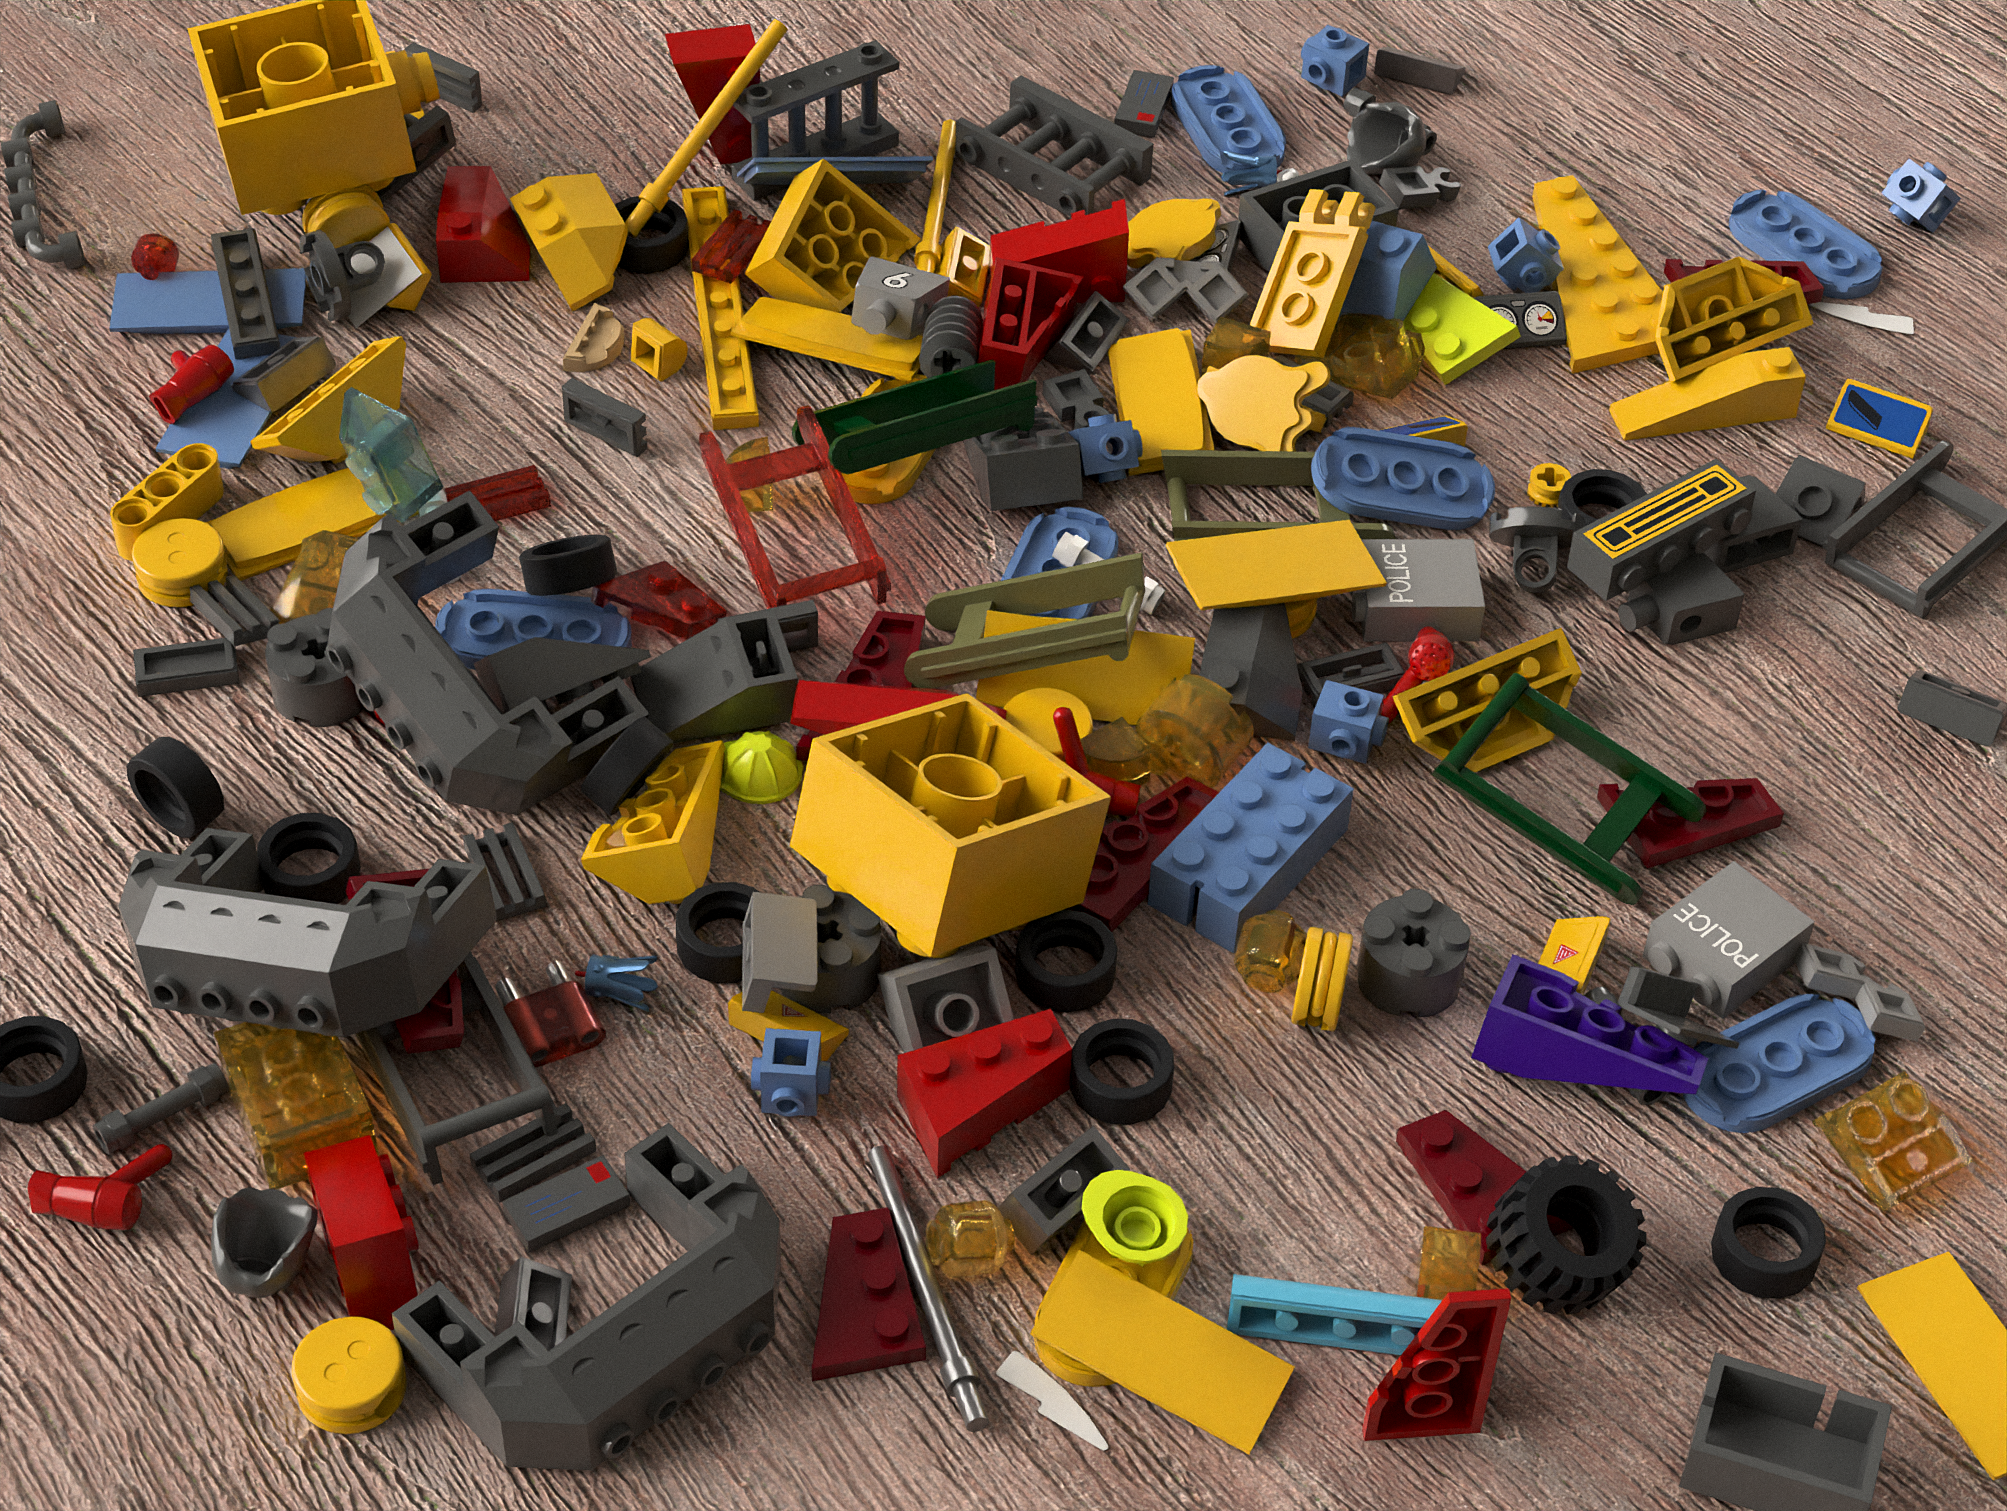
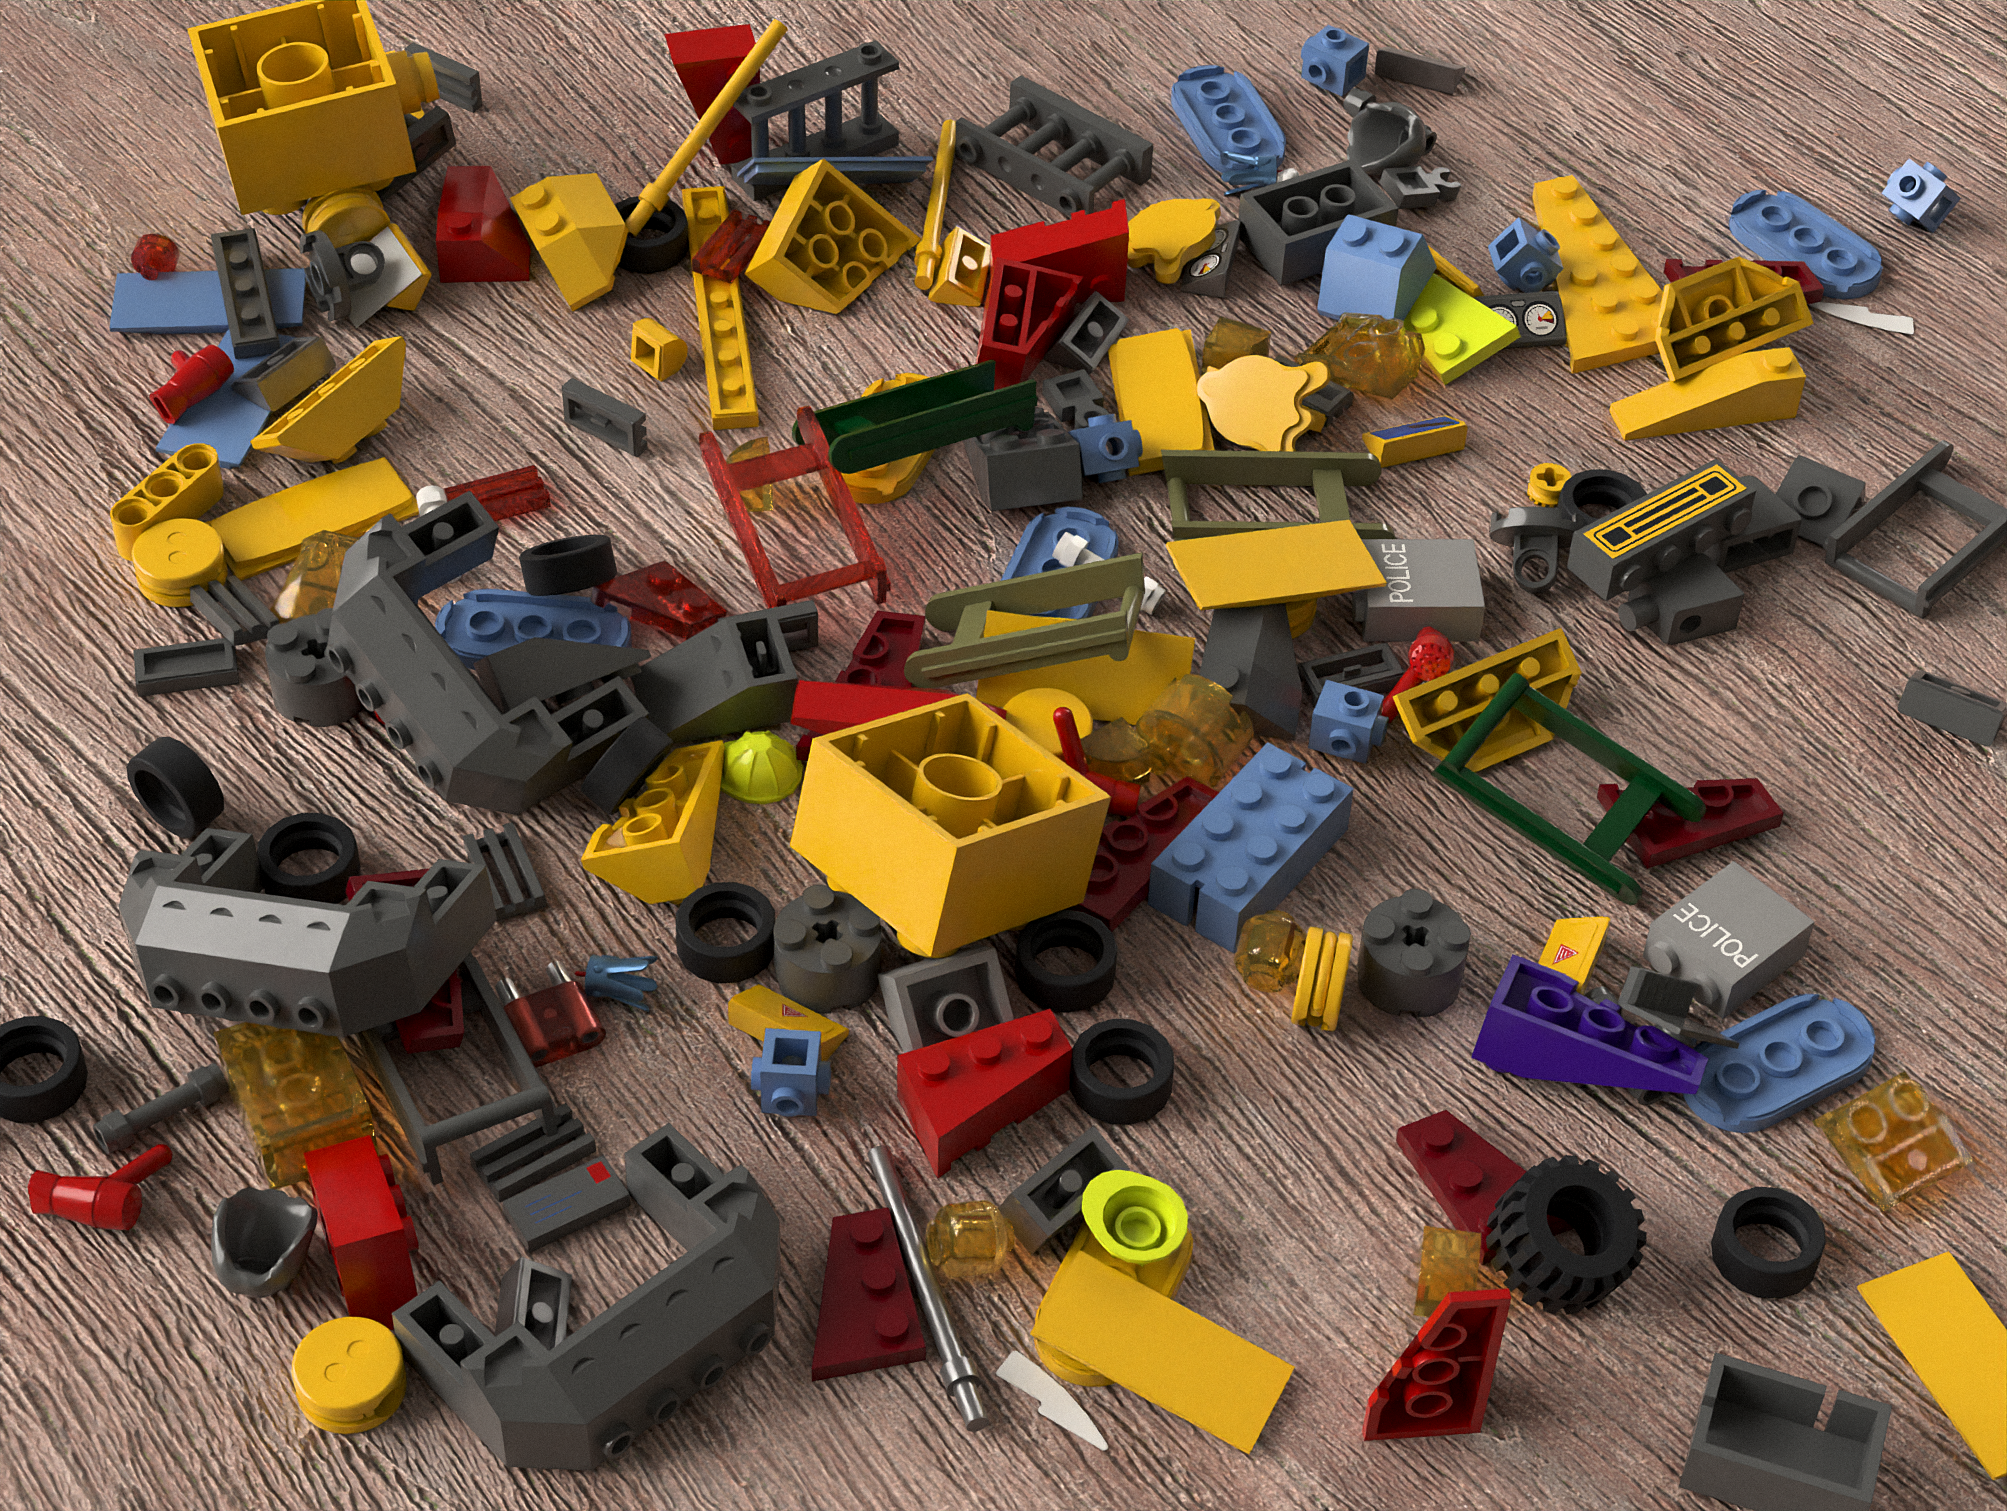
dark grey bar [1,100,86,270] -> none
clear light blue slope [339,387,444,523] -> none
tan tile [563,303,625,372] -> none
yellow piece [730,297,923,381] -> none
light grey panel [742,892,818,1013] -> none
light grey torso [851,256,950,340] -> none
dark grey piece [919,295,983,378] -> none
dark grey tile [1114,70,1174,137] -> none
light grey tile [1123,257,1249,326] -> none
medium azure brick [1227,1274,1442,1355] -> none
yellow tile [1243,189,1376,358] -> none
medium blue tile [1311,427,1495,530] -> none
light grey tile [1793,943,1925,1042] -> none
slope [1826,379,1933,459] -> none

